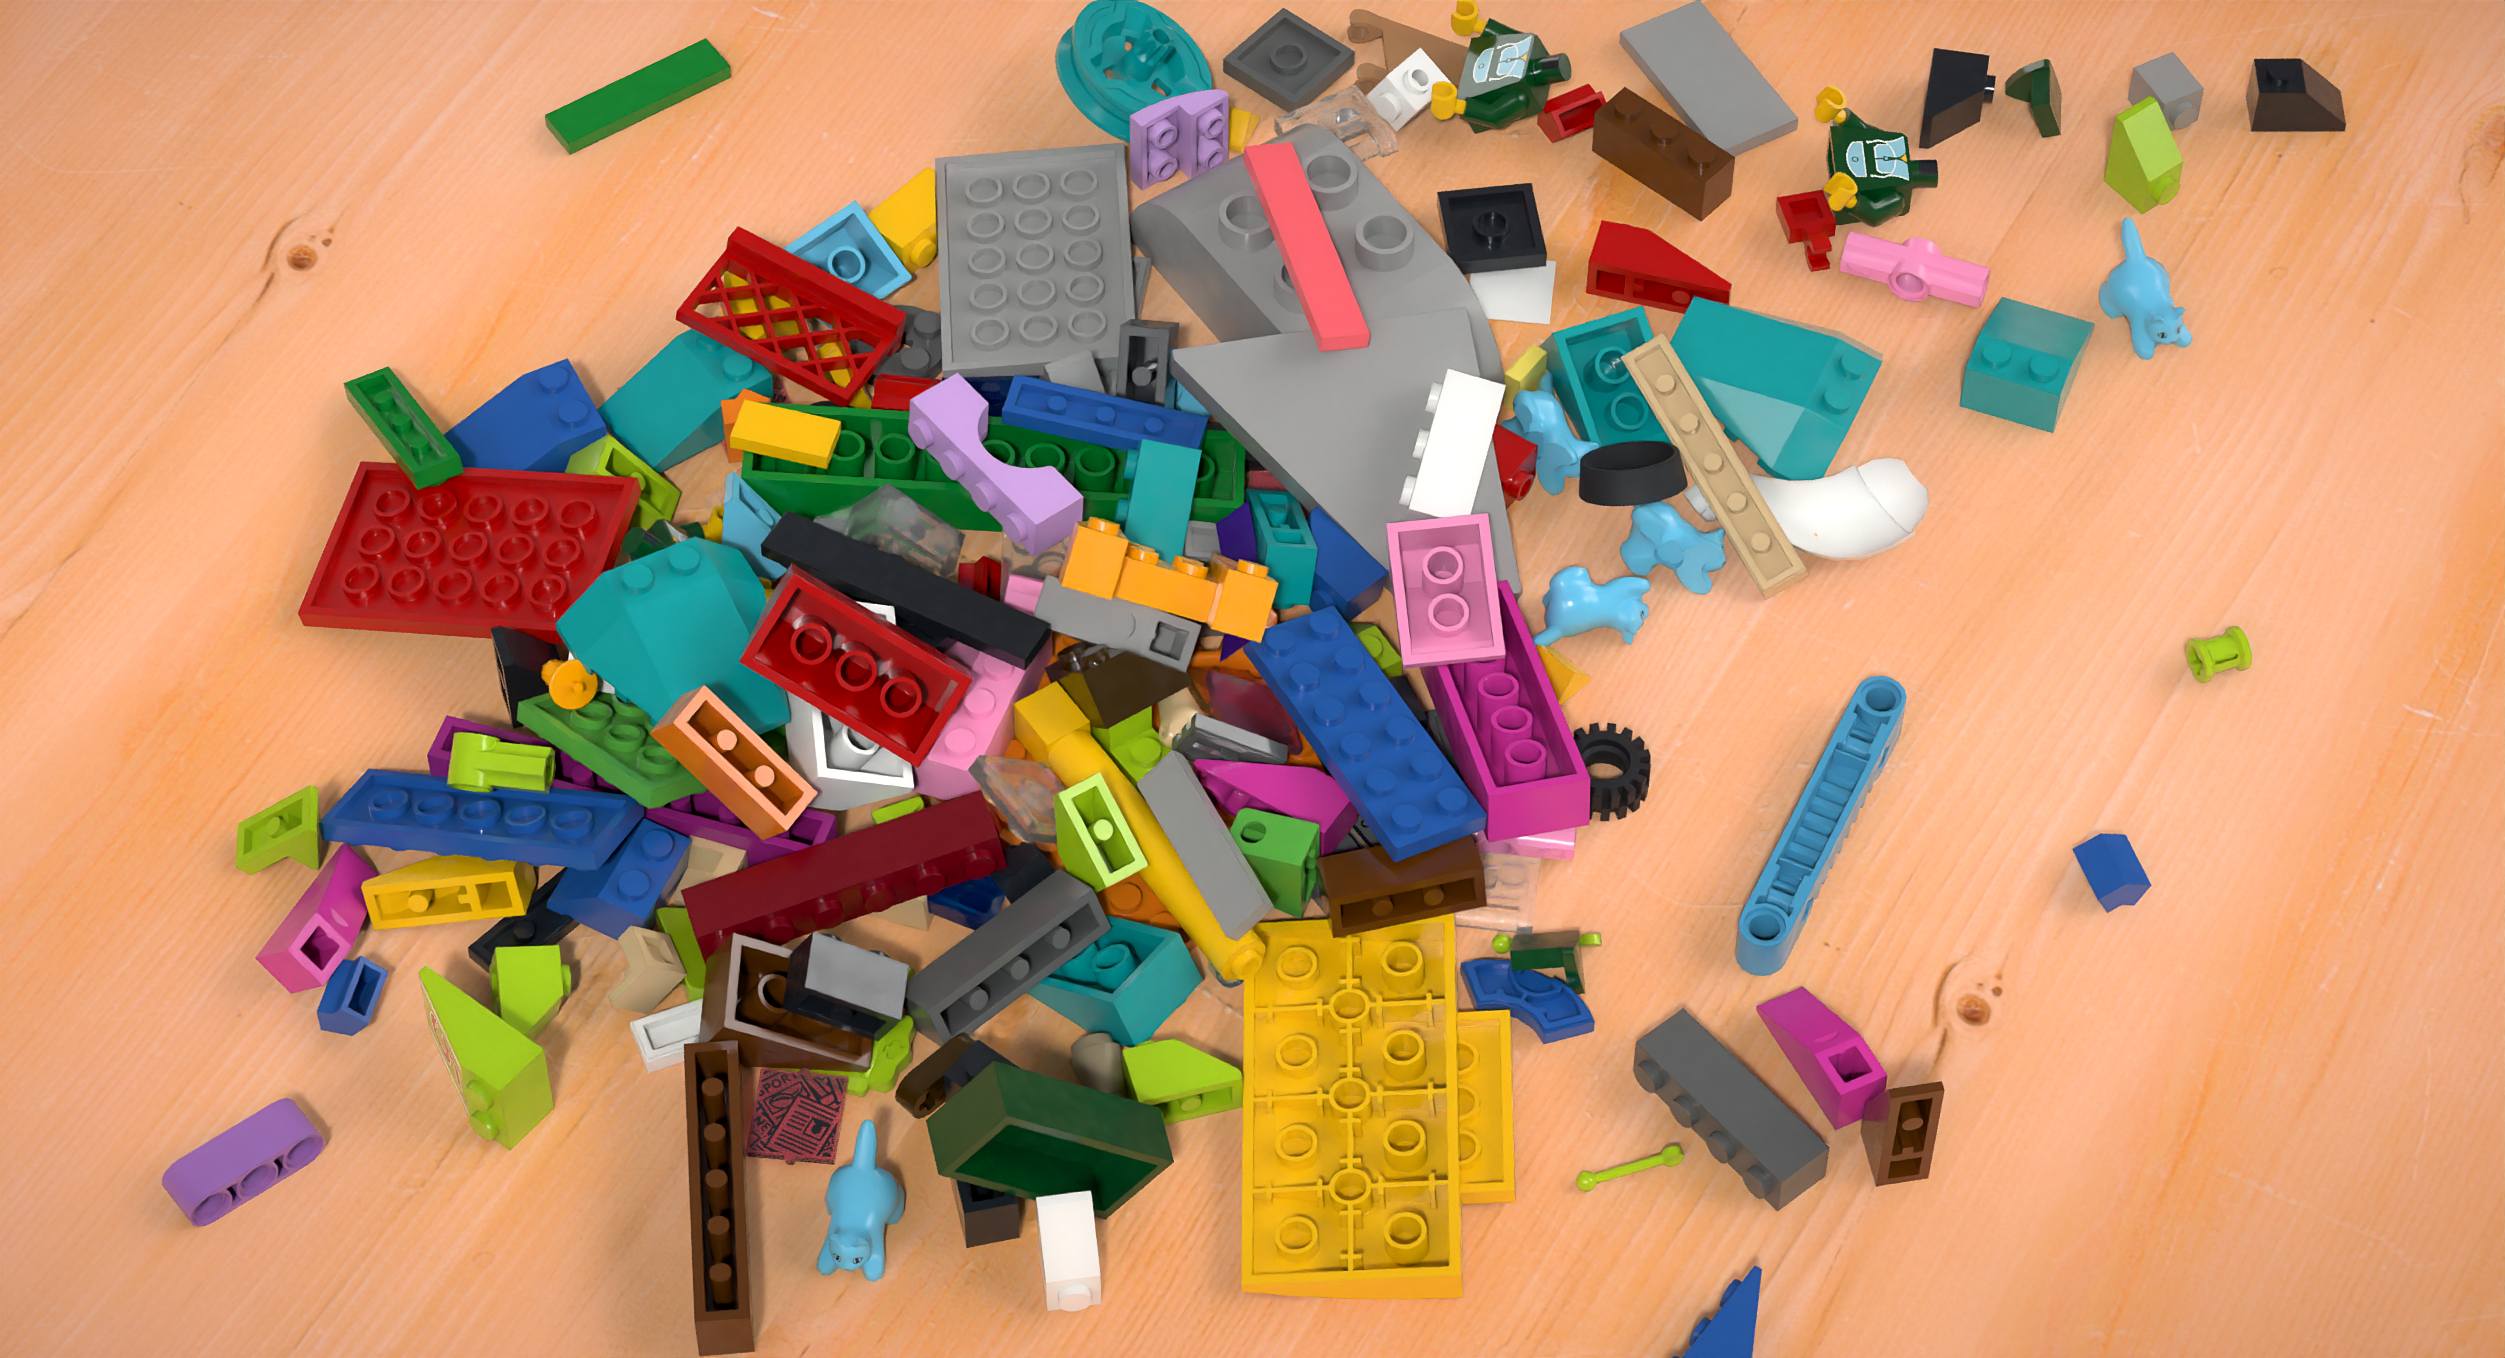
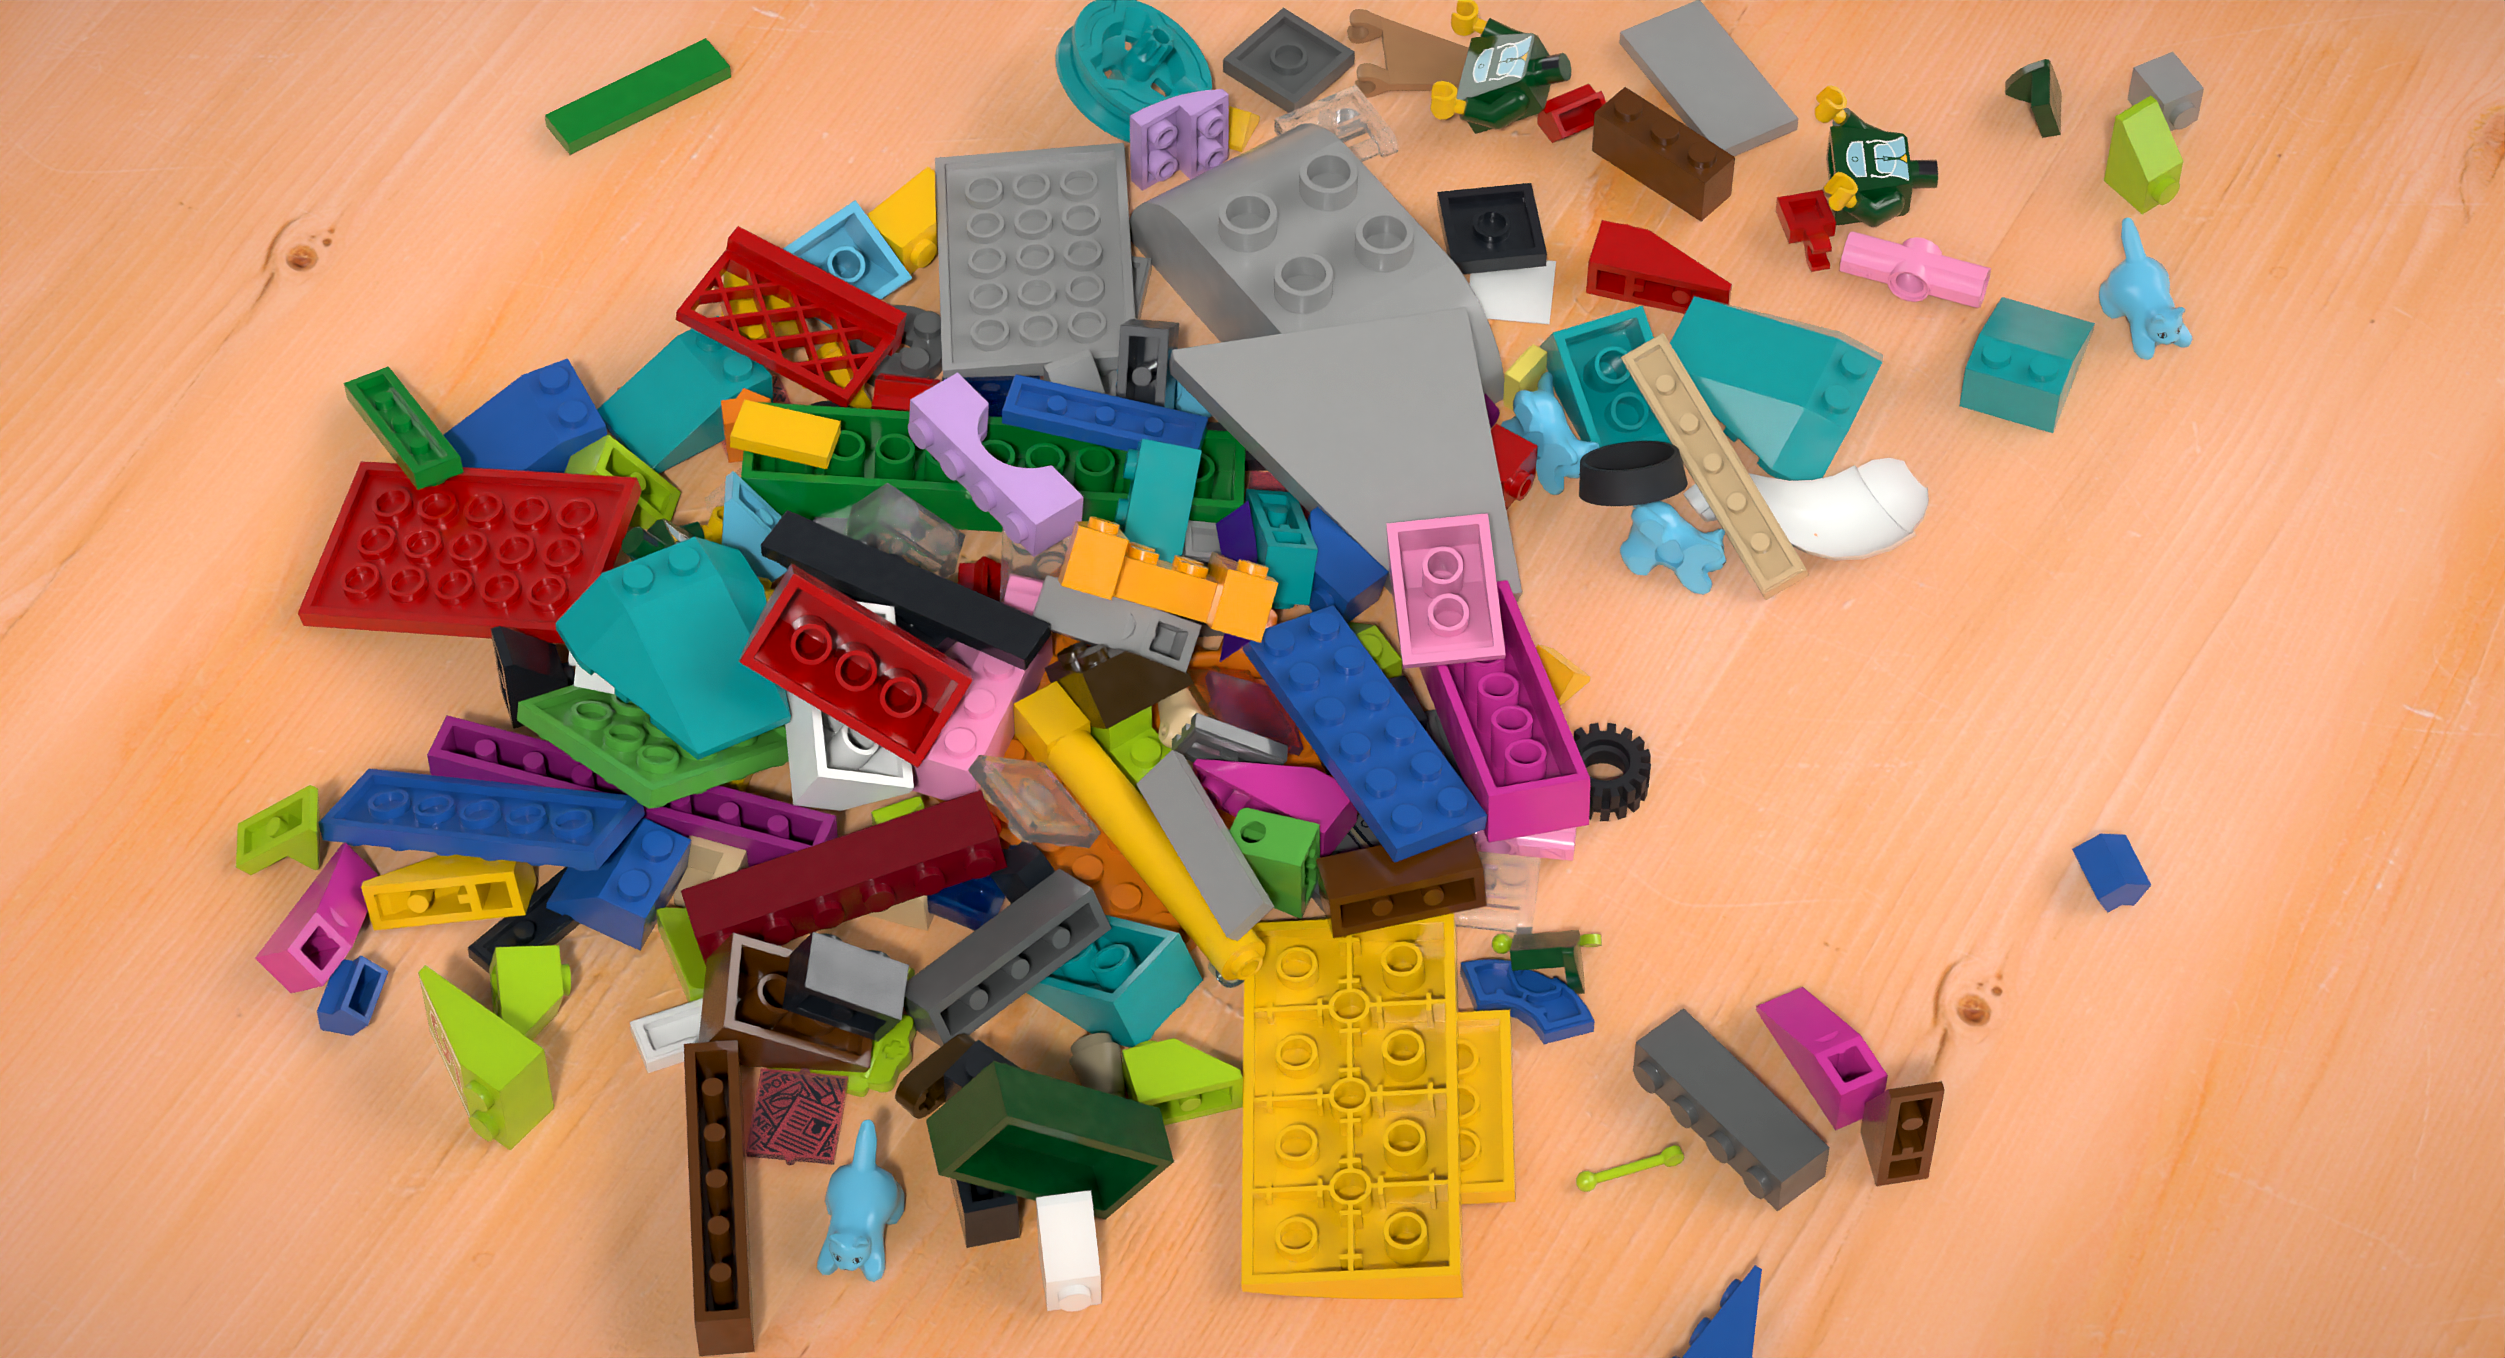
medium lavender beam [162,1098,325,1227] -> none
lime piece [447,732,556,794] -> none
light orange piece [541,659,598,710] -> none
tan panel [608,926,687,1014] -> none
orange brick [649,685,818,840] -> none
lime slope [1054,772,1149,893] -> none
coral tile [1243,142,1370,352] -> none
white brick [1366,48,1451,132] -> none
white brick [1399,369,1506,522] -> none
medium azure animal [1532,566,1650,647] -> none
dark azure gear [1735,676,1907,976] -> none
black slope [1919,48,1996,149] -> none
lime bush [2185,626,2252,683] -> none
black slope [2246,58,2346,132] -> none

